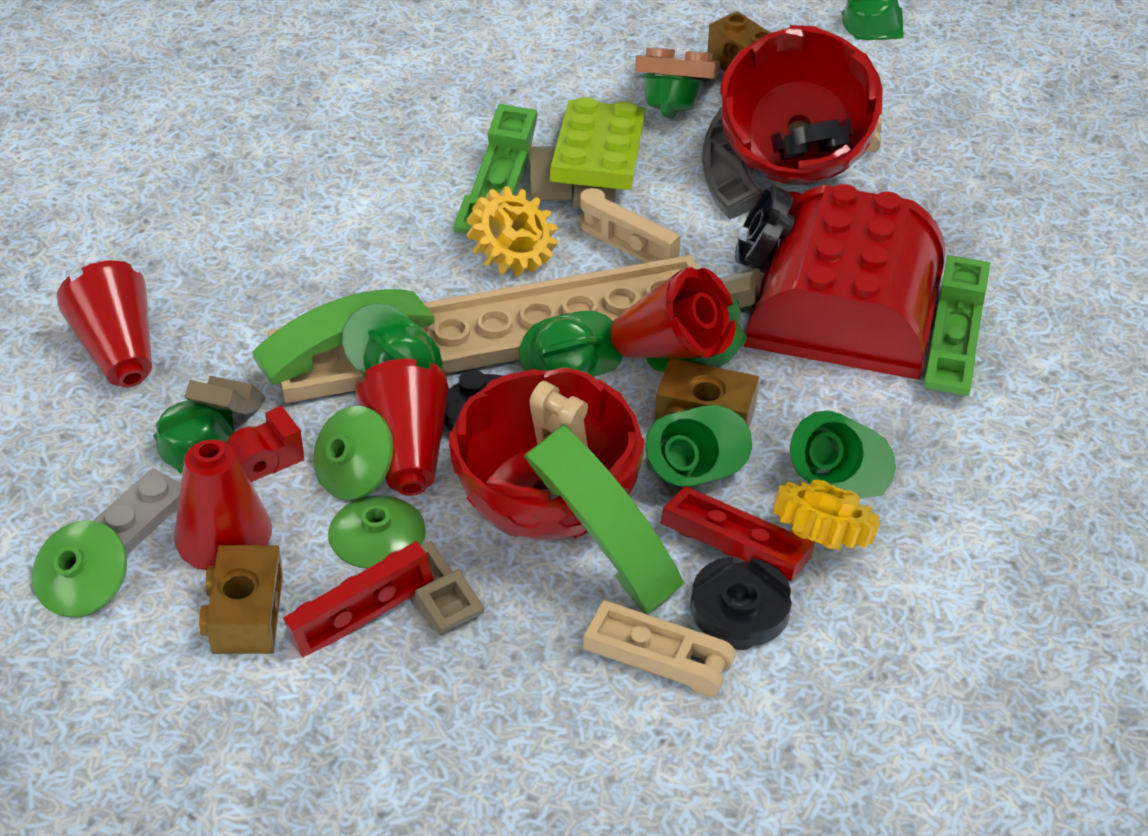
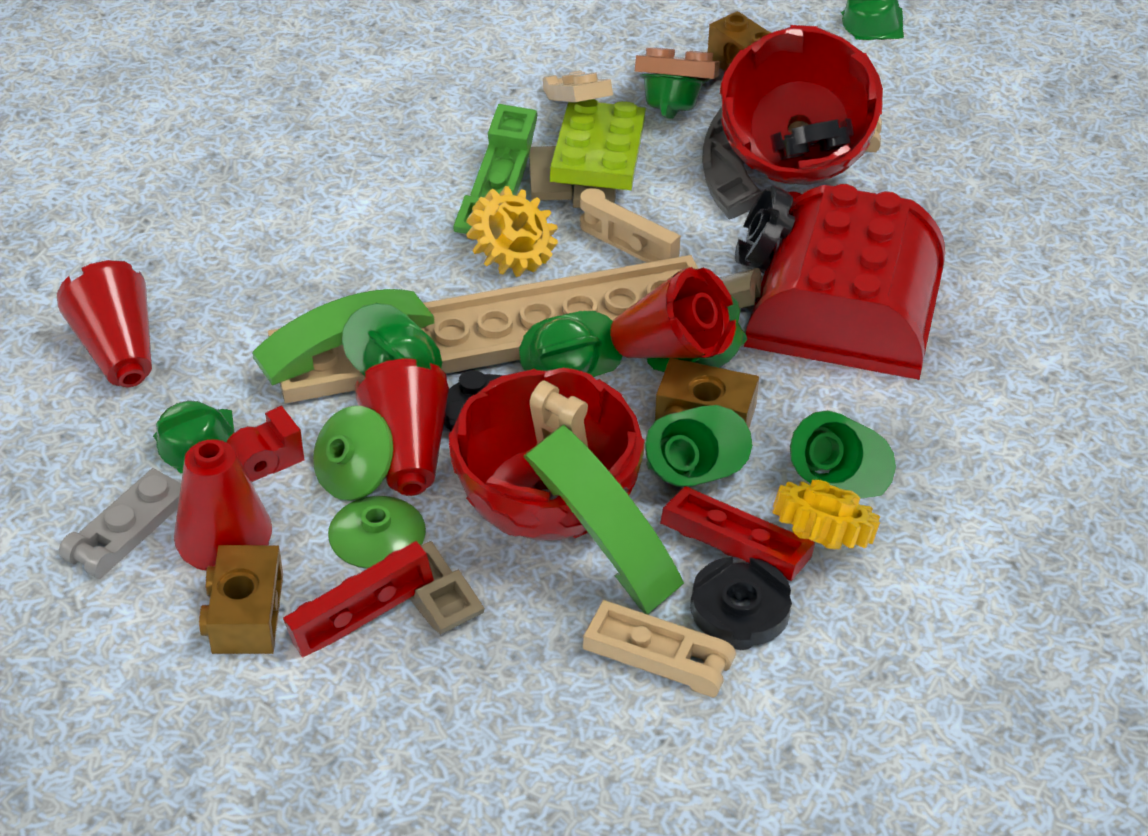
bright green dish [32,520,127,617] -> none
dark tan slope [184,376,266,414] -> none
bright green slope [924,255,991,396] -> none
none -> tan plate [543,70,613,102]

